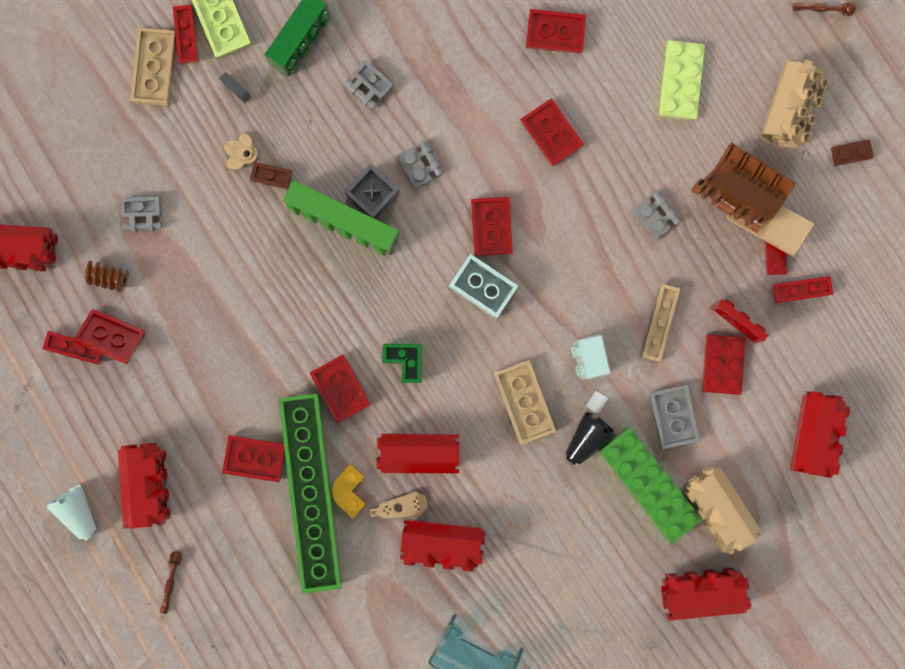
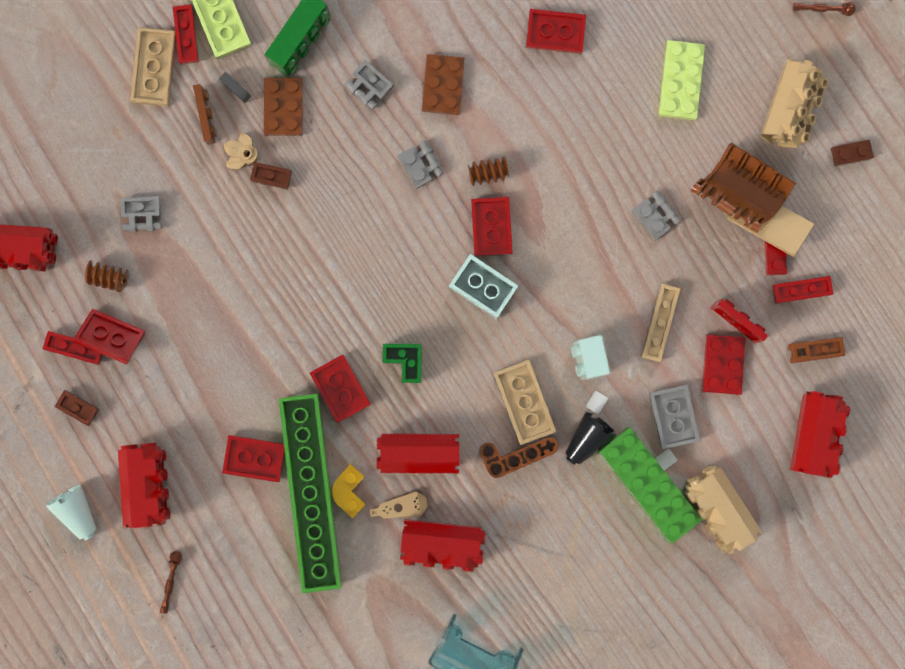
bright green brick [283,180,400,256] -> none
flat silver brick [345,164,400,219] -> none
red plate [520,98,584,167] -> none
red brick [661,568,751,621] -> none
none -> copper plate [54,390,99,426]
none -> dark orange plate [193,84,217,145]
none -> dark orange plate [264,78,303,136]
none -> dark orange plate [422,54,465,115]
none -> dark orange piece [468,157,509,186]
none -> dark orange beam [480,437,558,478]
none -> white sticker [655,449,677,470]
none -> dark orange plate [788,337,845,363]

